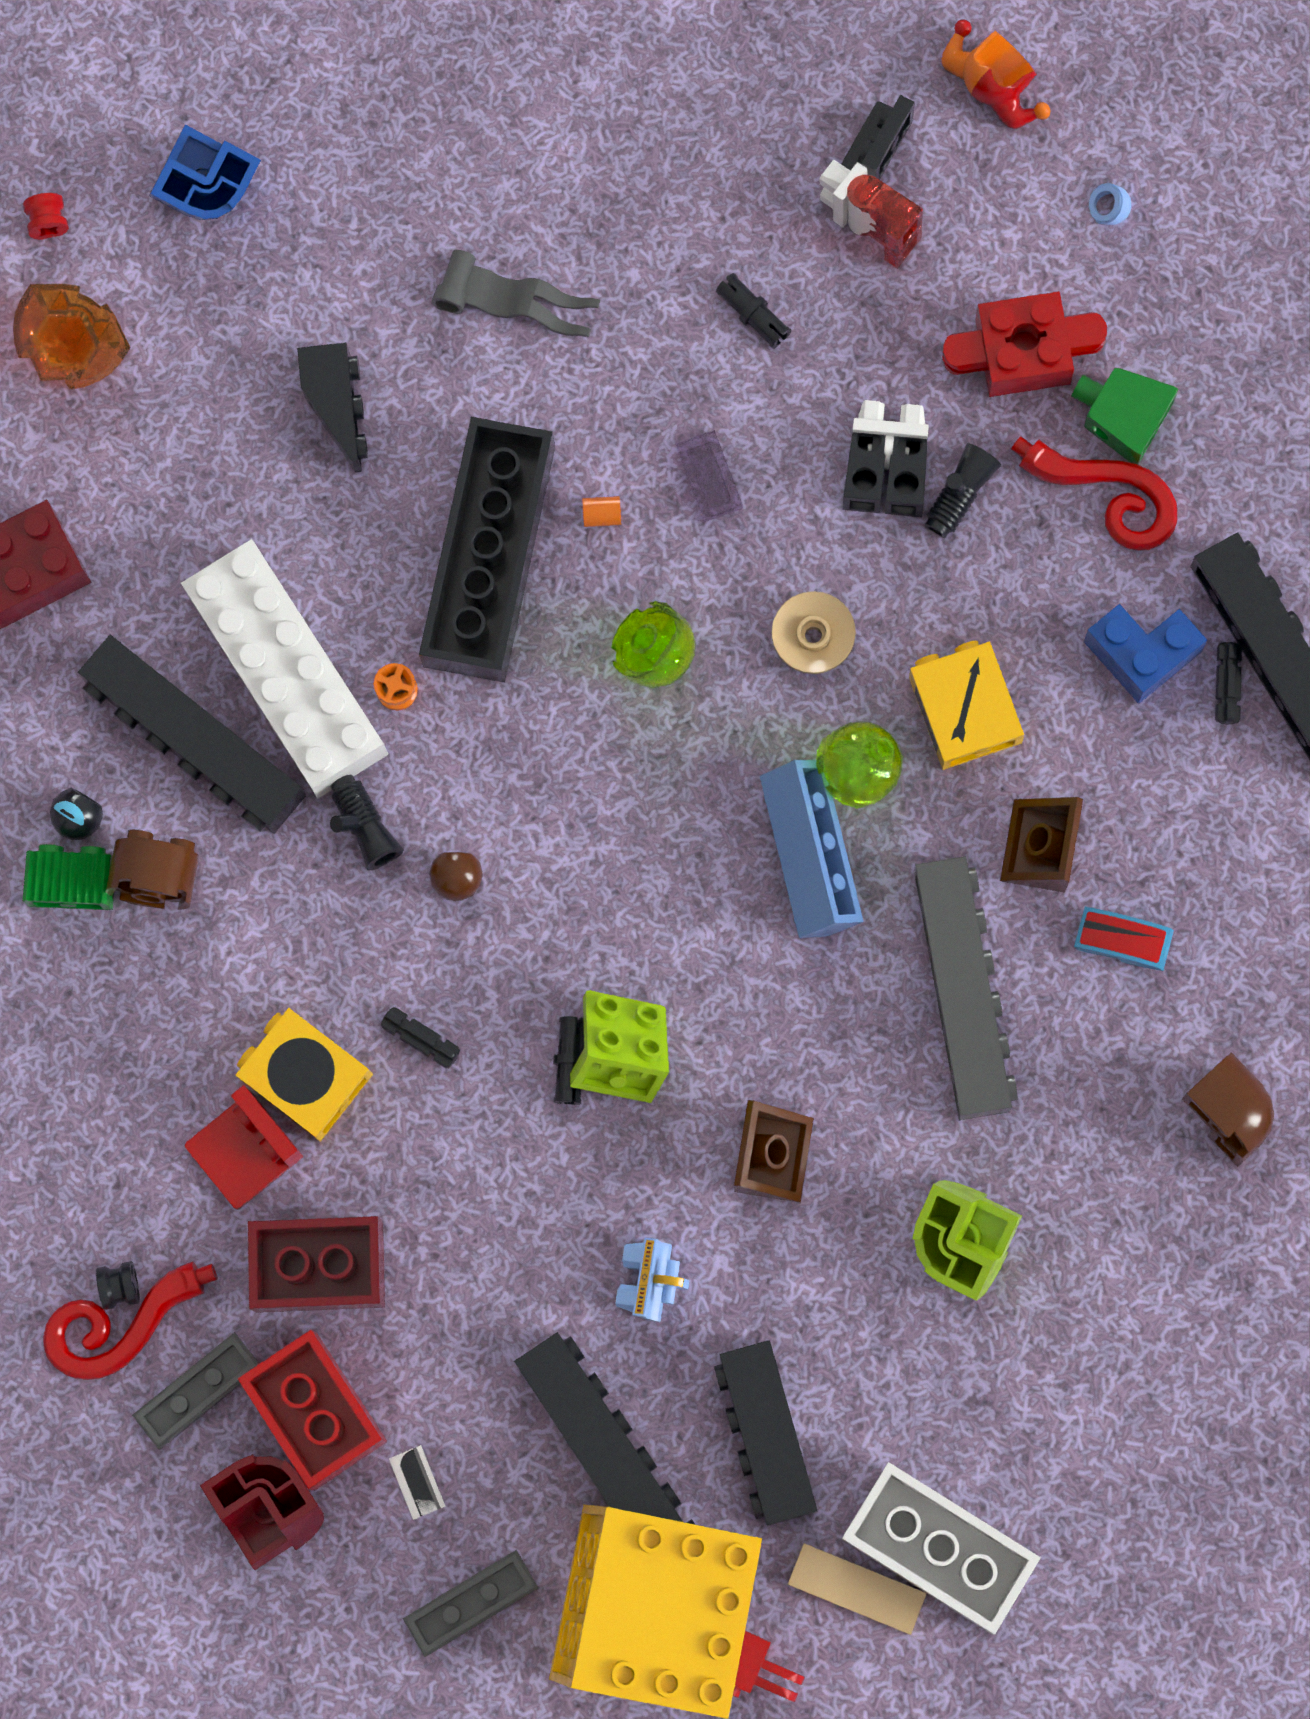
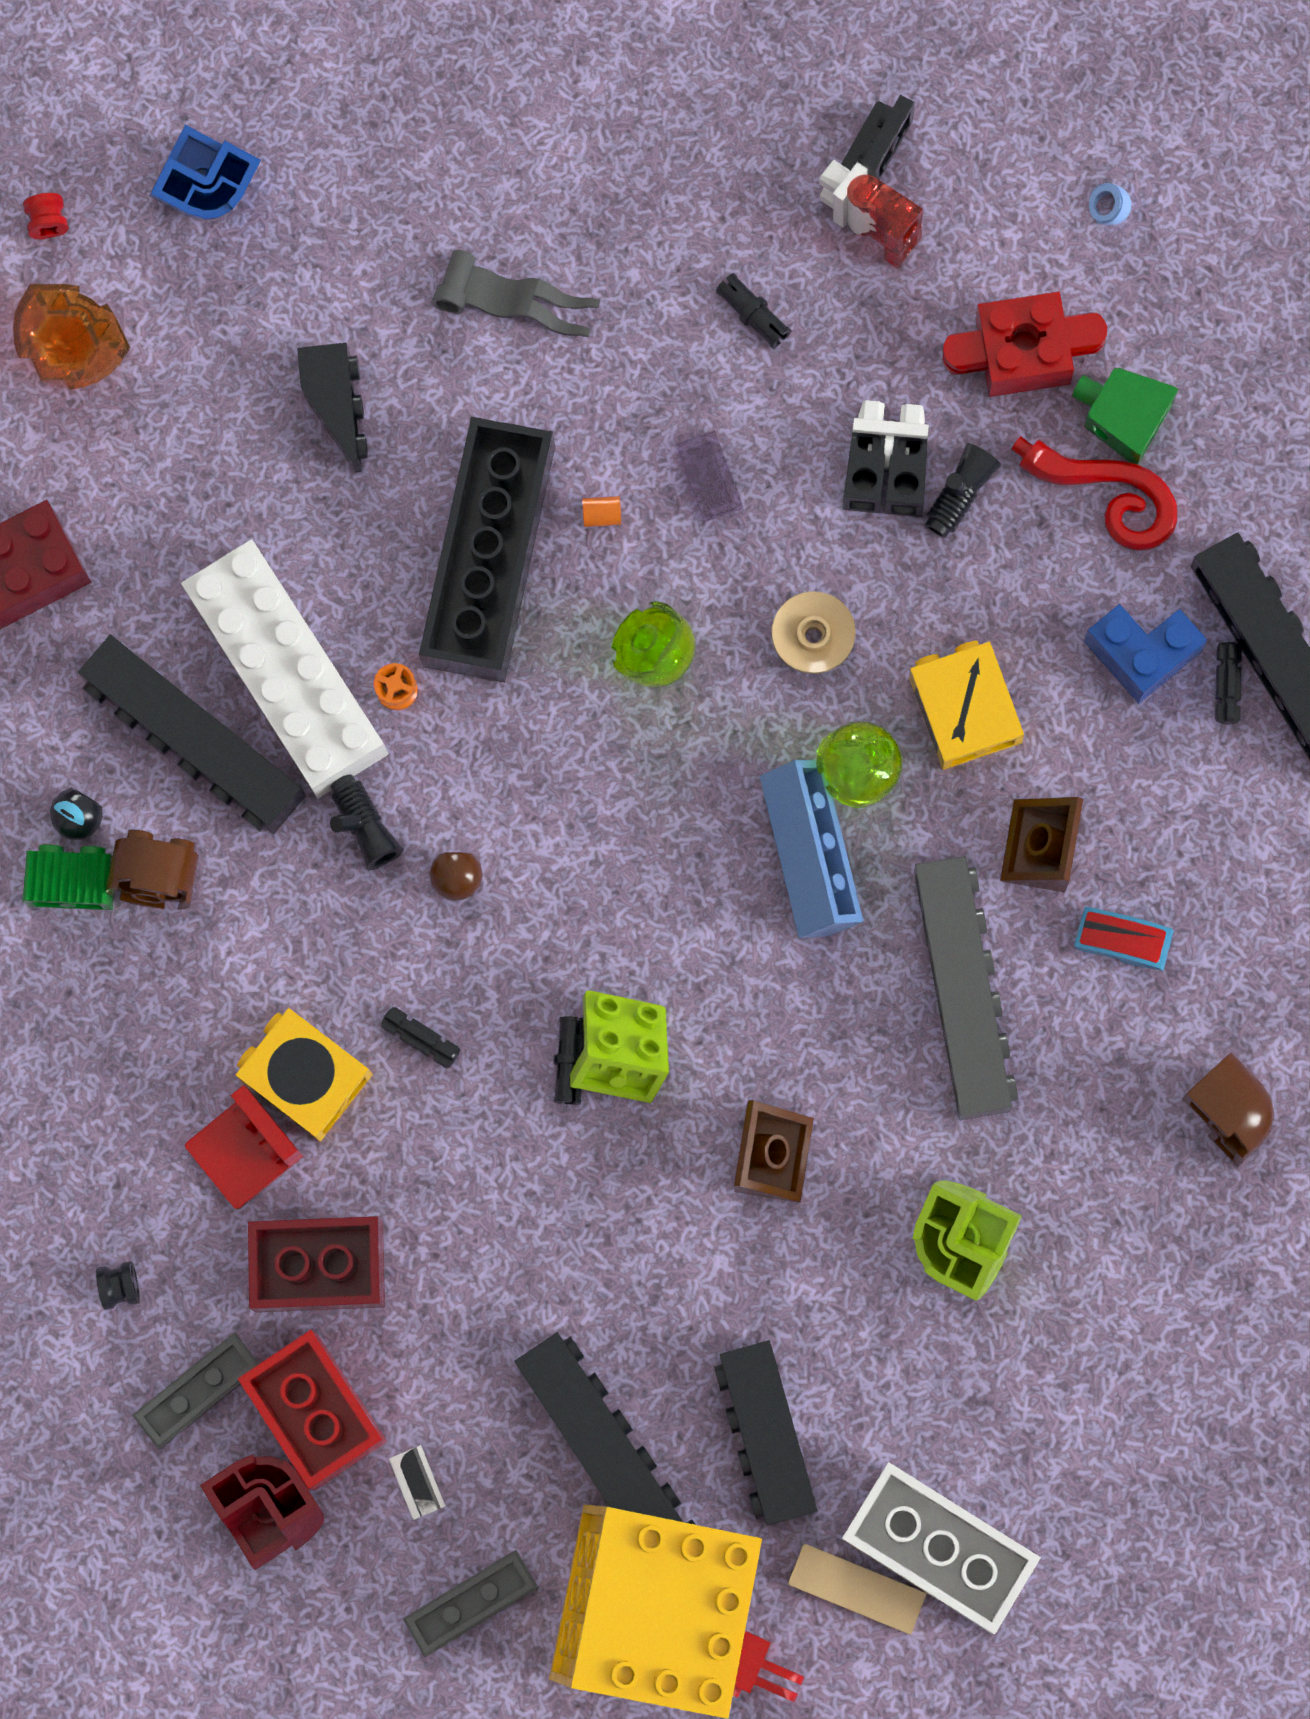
red plant [43,1261,218,1380] -> none
light blue hips [615,1238,690,1322] -> none
piece [941,19,1051,129] -> none

